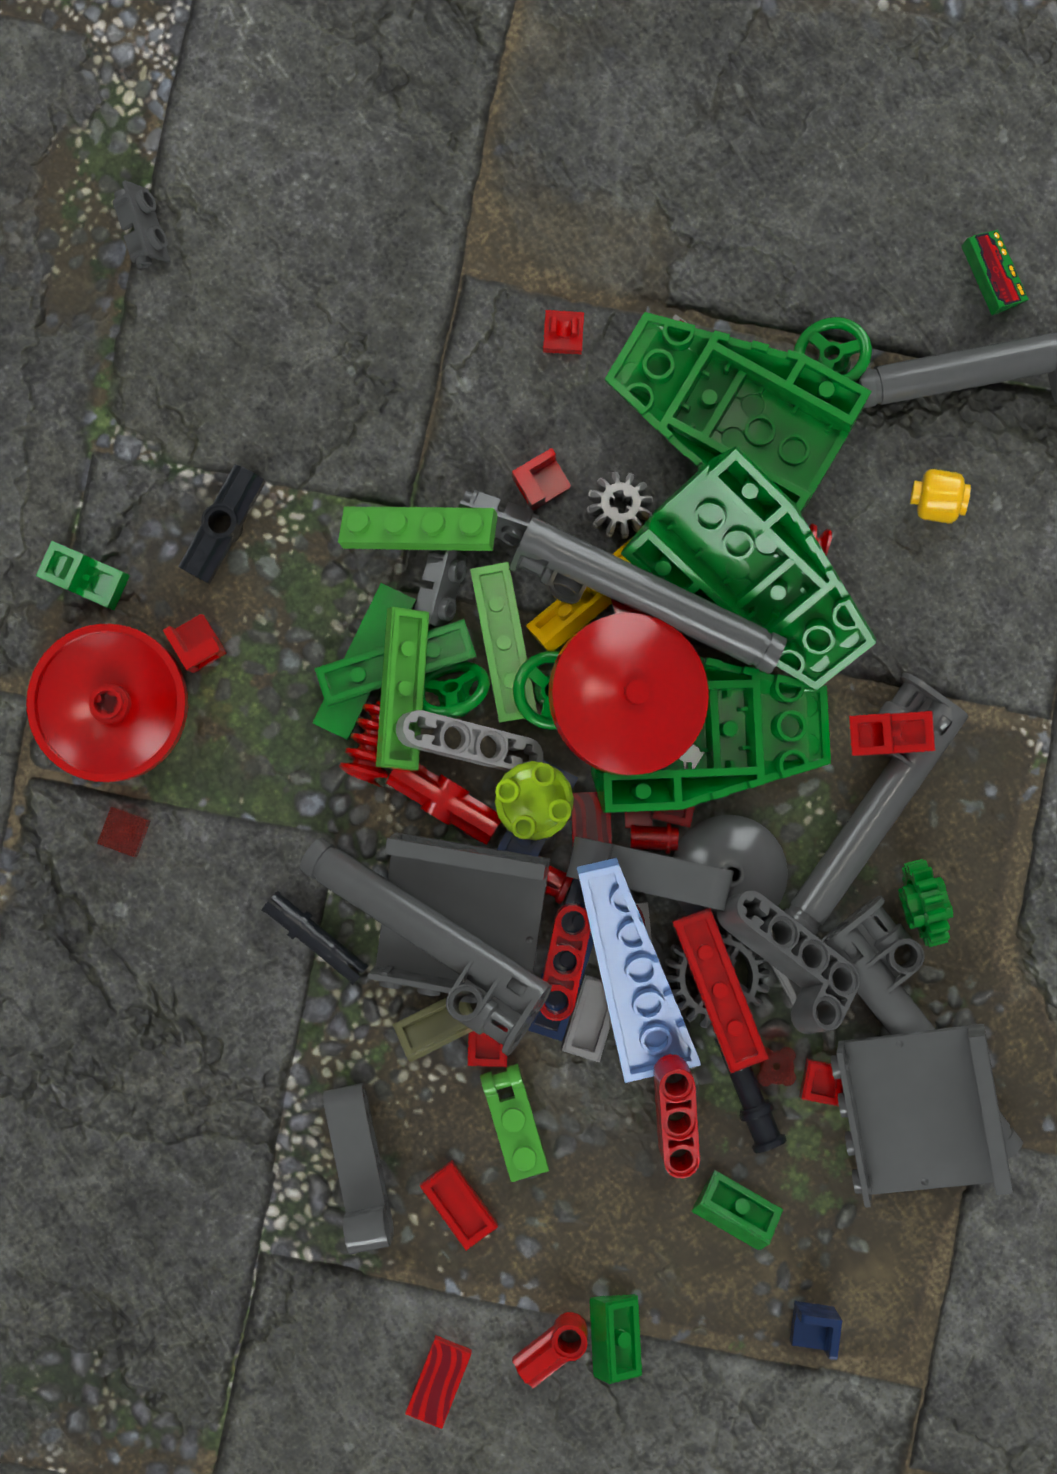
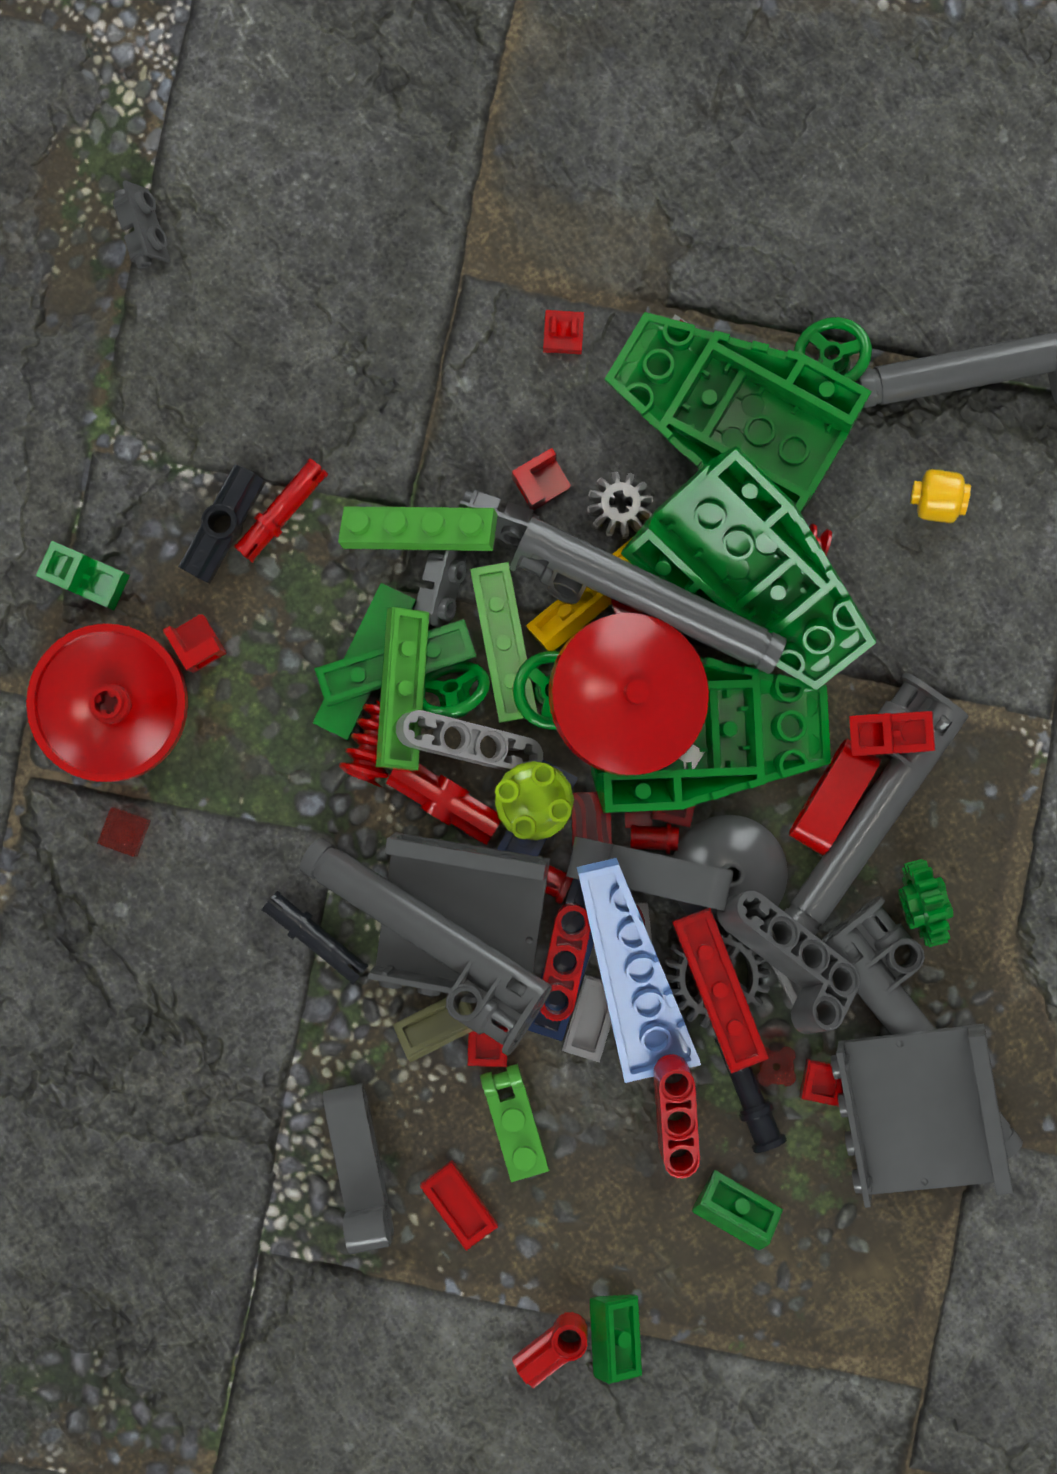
tile [405,1335,472,1429] -> none
dark blue panel [790,1301,842,1360] -> none
slope [961,230,1029,316] -> none
none -> red pin [233,458,328,563]
none -> red beam [788,738,881,856]

